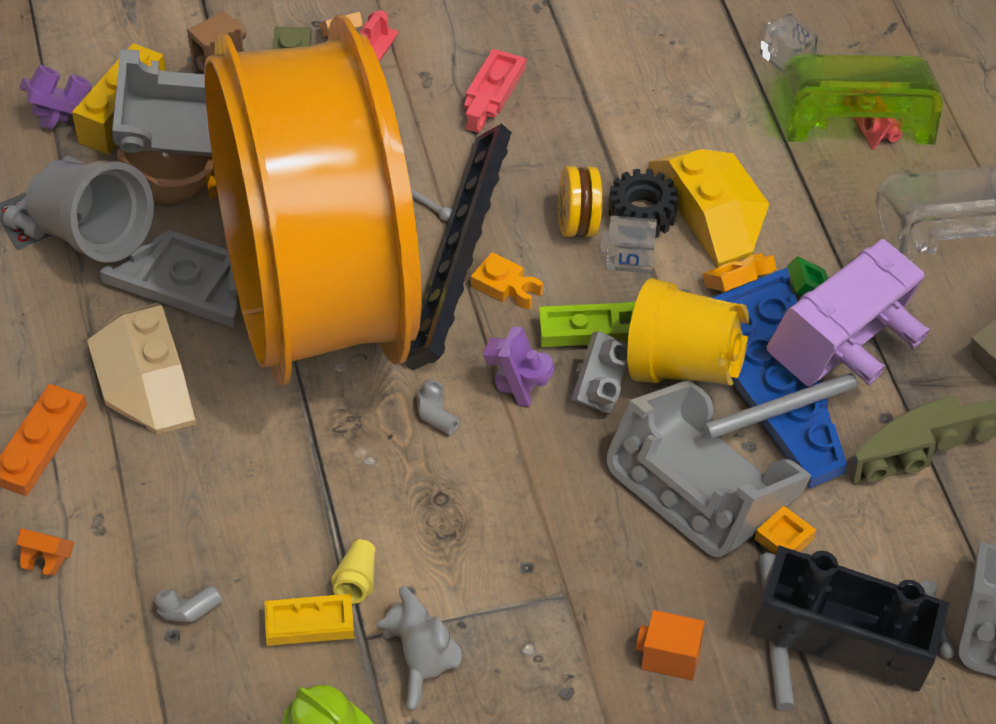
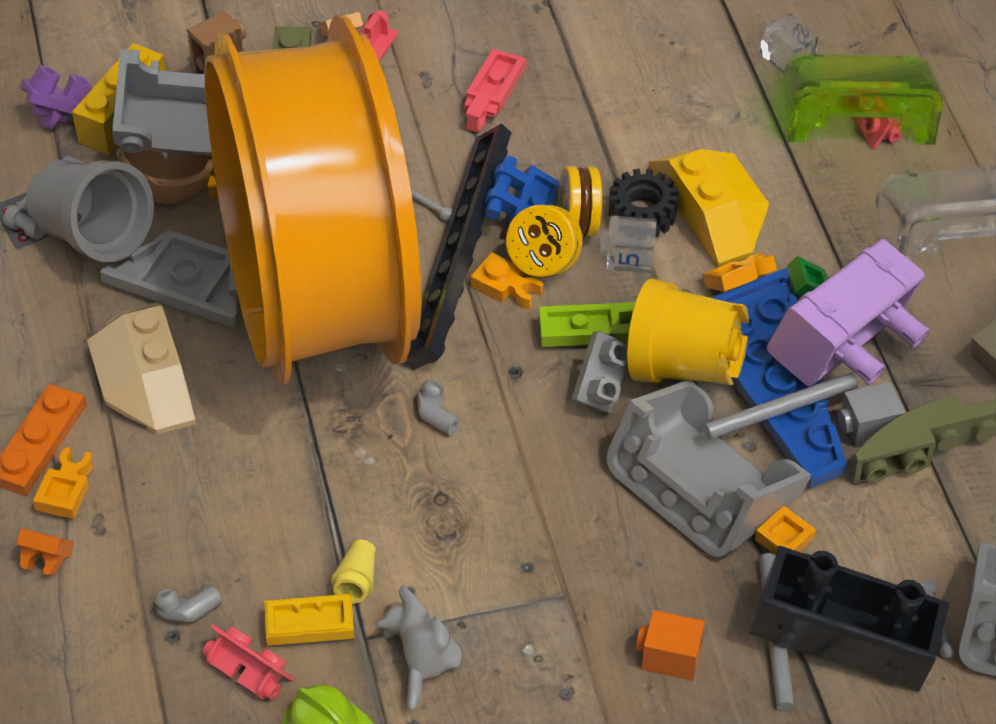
medium lavender hips [483,327,555,407] -> none
none -> light orange plate [33,447,93,519]
none -> coral hinge [202,624,295,700]
none -> blue plate [485,155,559,227]
none -> yellow head [506,205,583,277]
none -> light grey brick [837,381,906,448]

